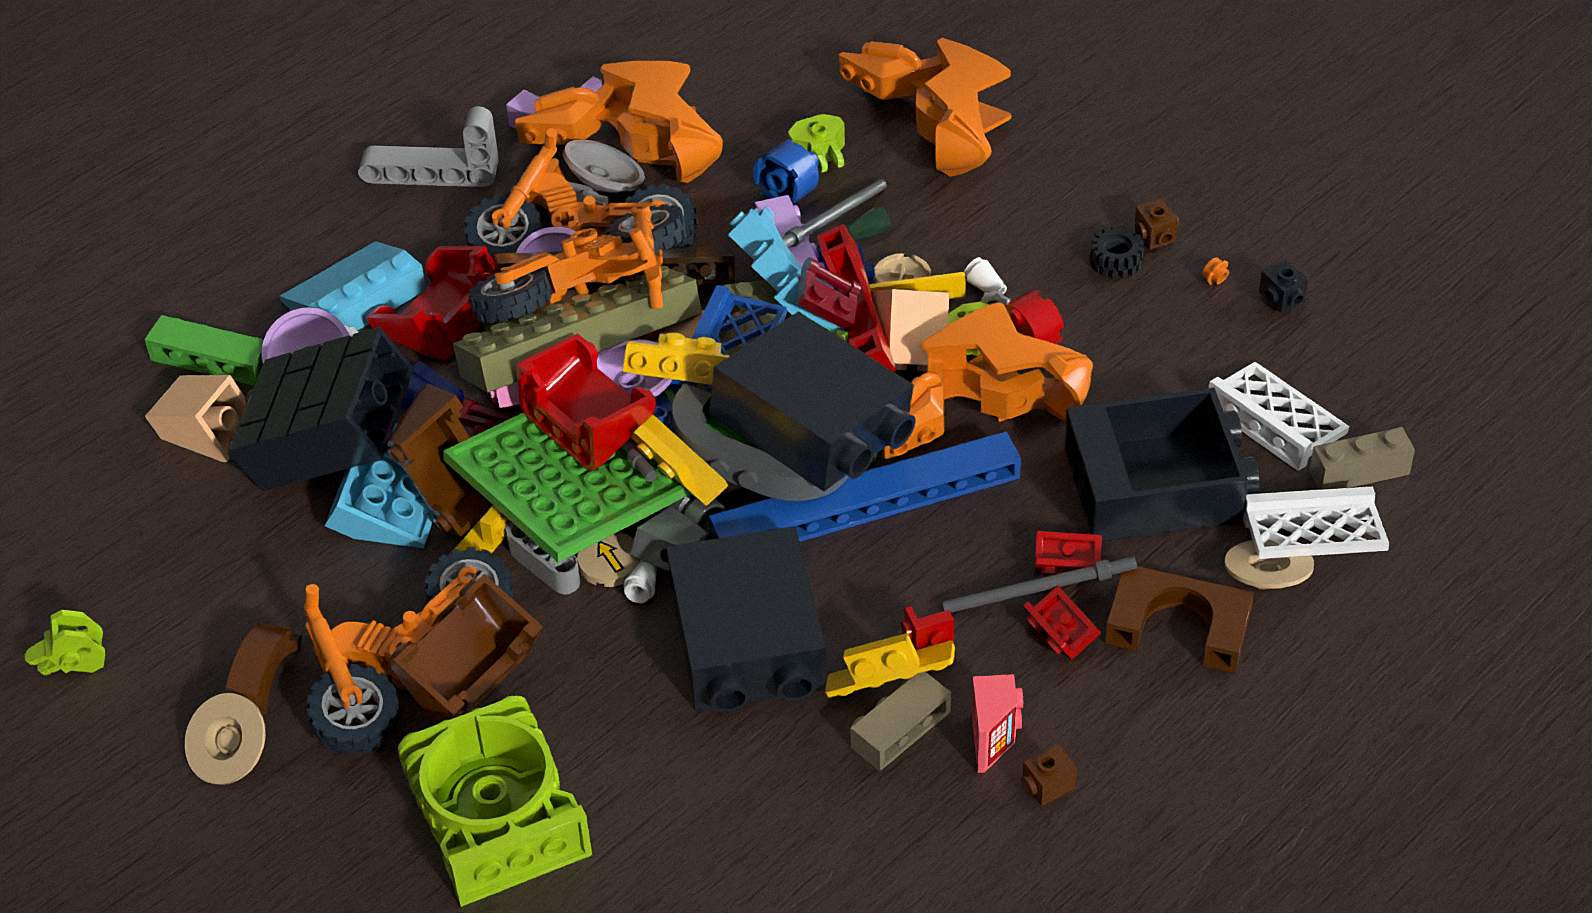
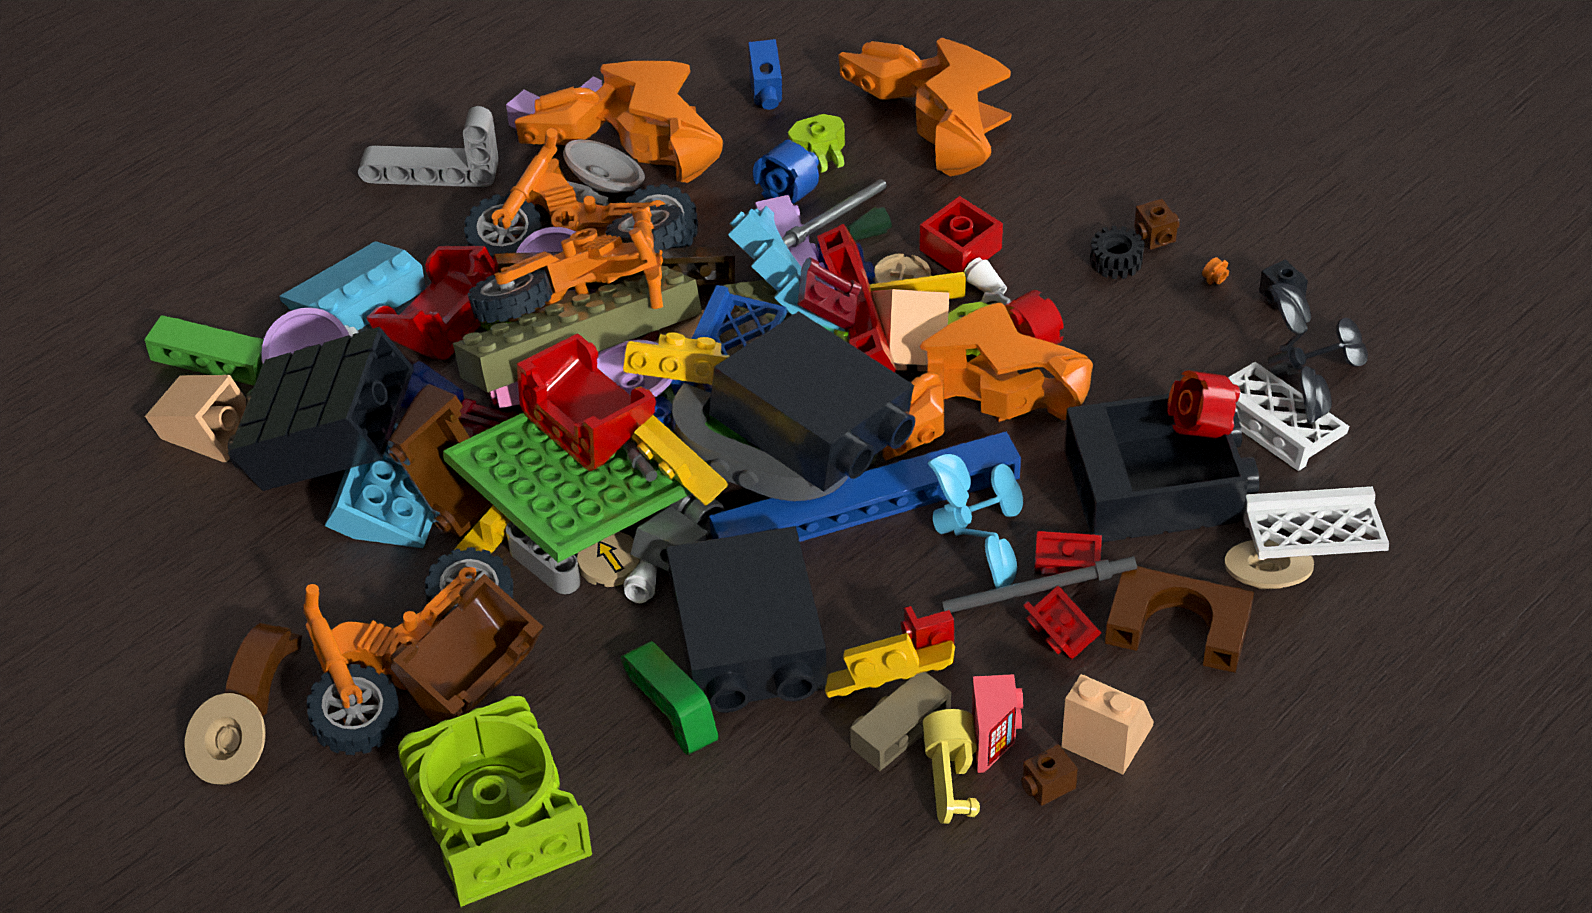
lime hinge [24,610,105,675] -> none
dark tan brick [1309,427,1415,490] -> none
none -> green beam [621,641,718,755]
none -> blue torso [748,39,782,110]
none -> red brick [920,196,1003,273]
none -> light yellow piece [923,709,980,824]
none -> medium azure plant [927,454,1023,589]
none -> light nougat slope [1062,674,1153,774]
none -> red brick [1168,370,1240,438]
none -> black plant [1268,283,1368,424]

